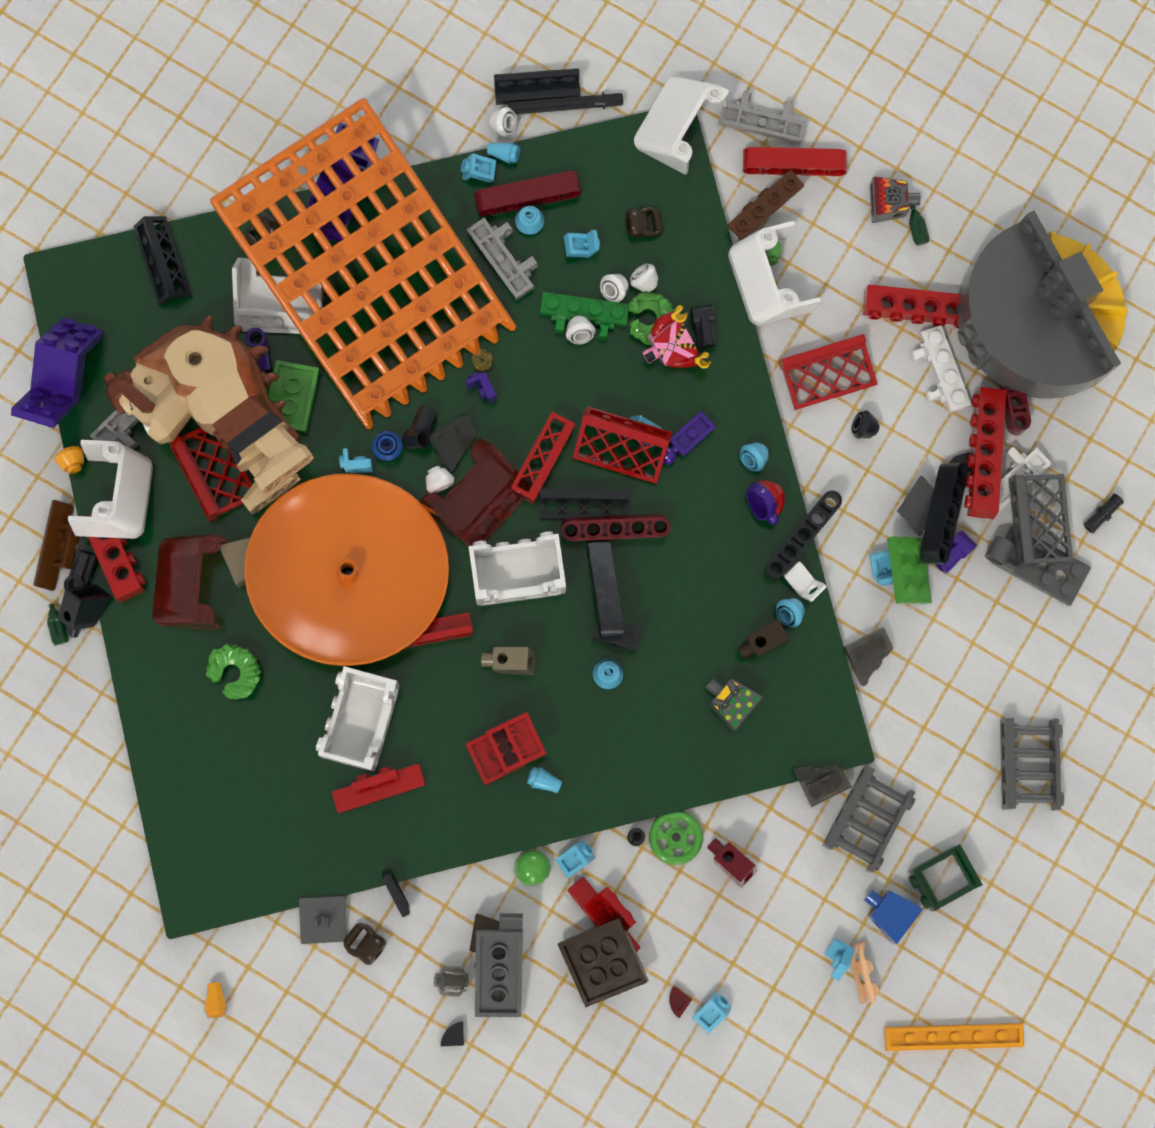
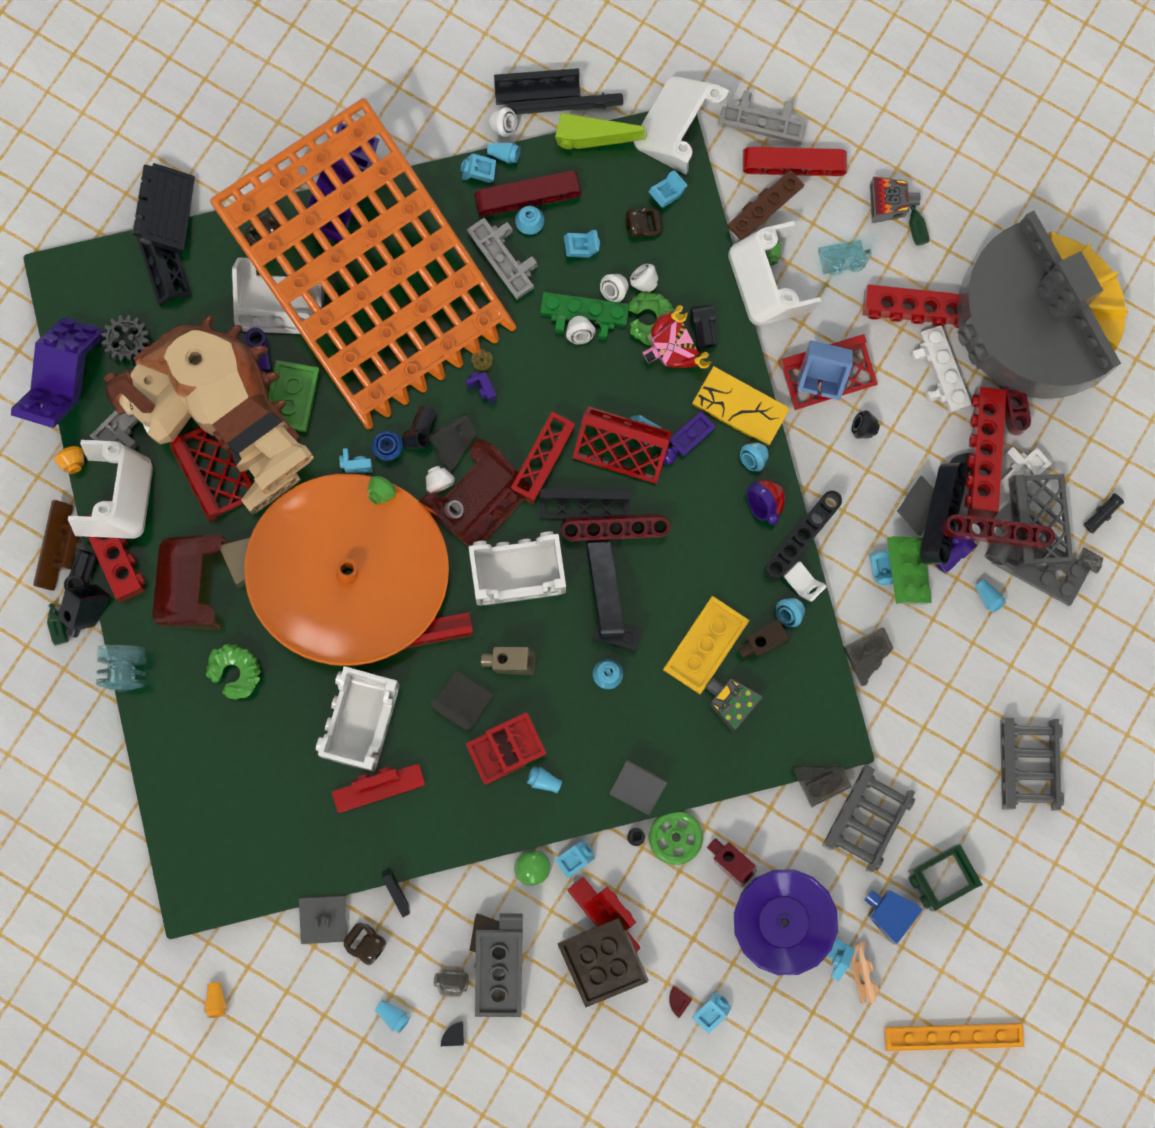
none -> clear light blue wheel [96,645,147,691]
none -> dark grey gear [101,315,150,363]
none -> black hinge [132,163,195,254]
none -> bright green cone [367,476,396,505]
none -> medium azure cone [375,1000,410,1033]
none -> clear smoke bracket [430,671,493,733]
none -> light grey hinge [444,500,464,519]
none -> lime slope [555,113,647,149]
none -> dark grey piece [609,760,668,815]
none -> medium azure bracket [649,170,687,208]
none -> yellow tile [663,596,750,695]
none -> yellow tile [692,366,790,447]
none -> dark purple dish [734,869,838,975]
none -> medium blue piece [797,340,853,400]
none -> clear light blue bracket [818,240,872,276]
none -> dark red beam [941,514,1055,549]
none -> medium azure cone [975,579,1006,613]
none -> clear smoke tile [1078,548,1103,574]

